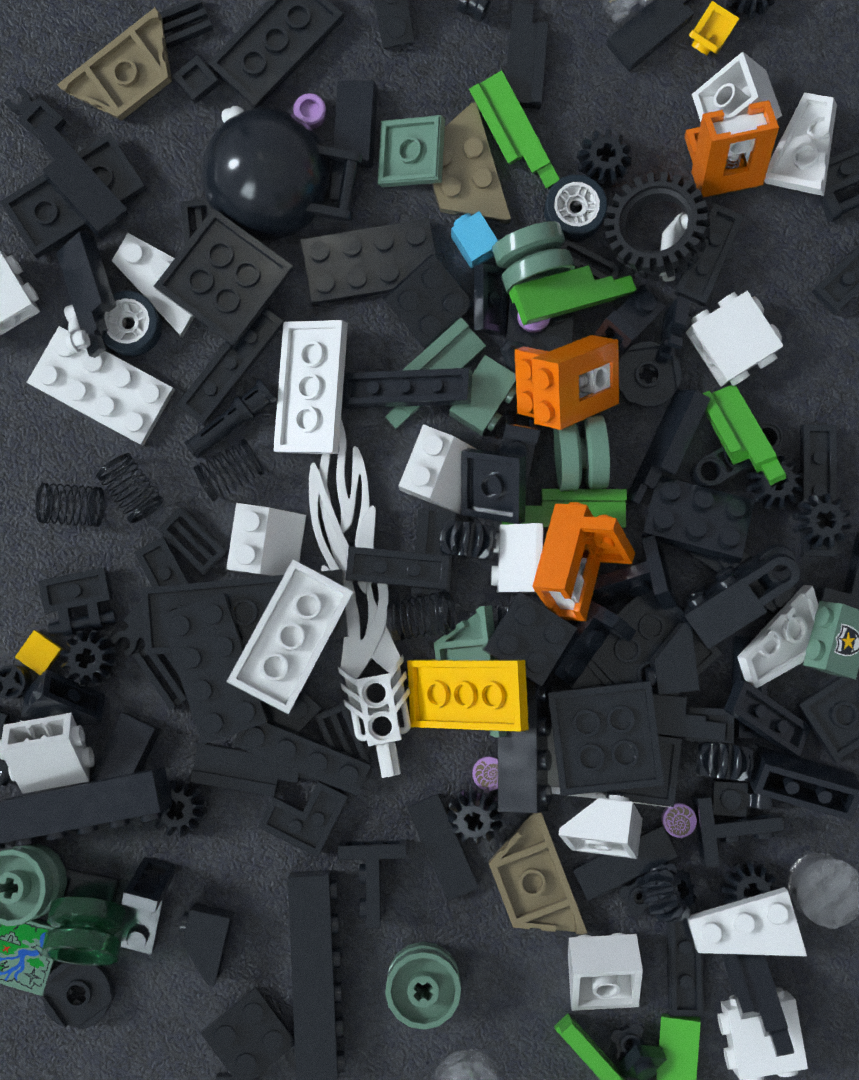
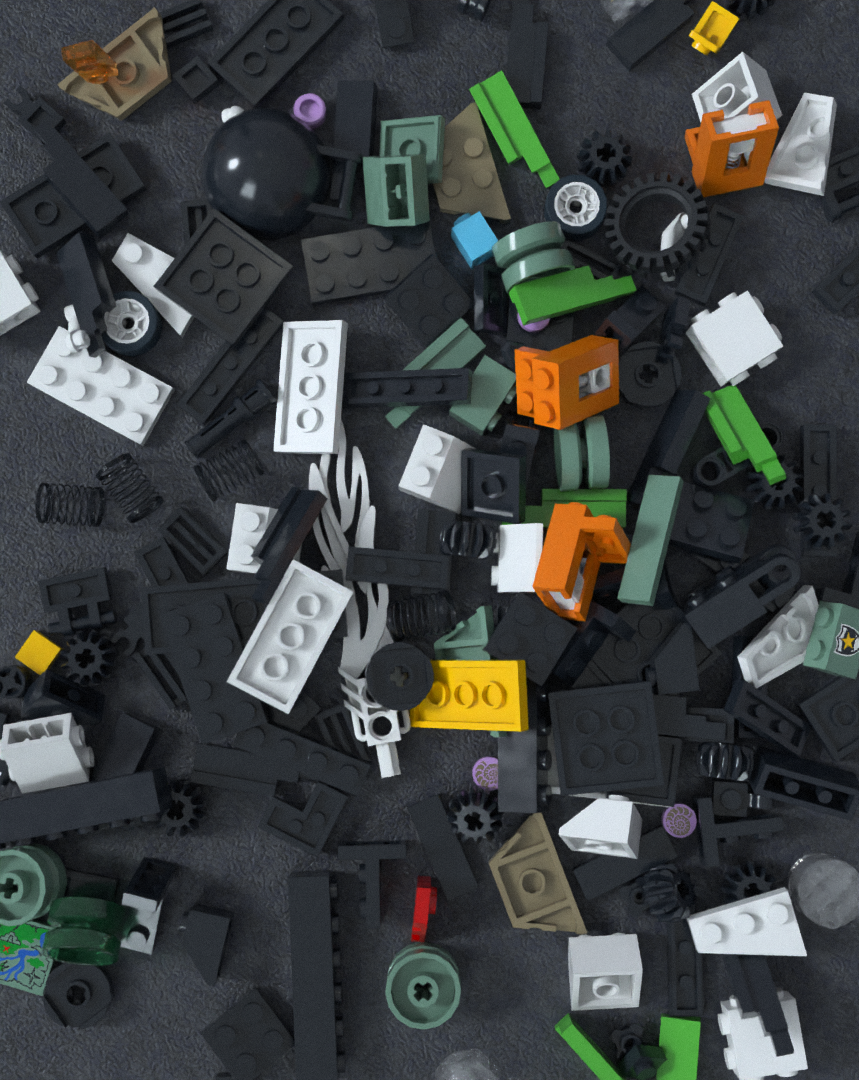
none -> clear orange plate [61,40,118,84]
none -> black piece [251,487,328,604]
none -> sand green slope [362,154,430,227]
none -> black plate [365,642,434,711]
none -> red wing [411,875,437,943]
none -> sand green tile [617,475,684,606]

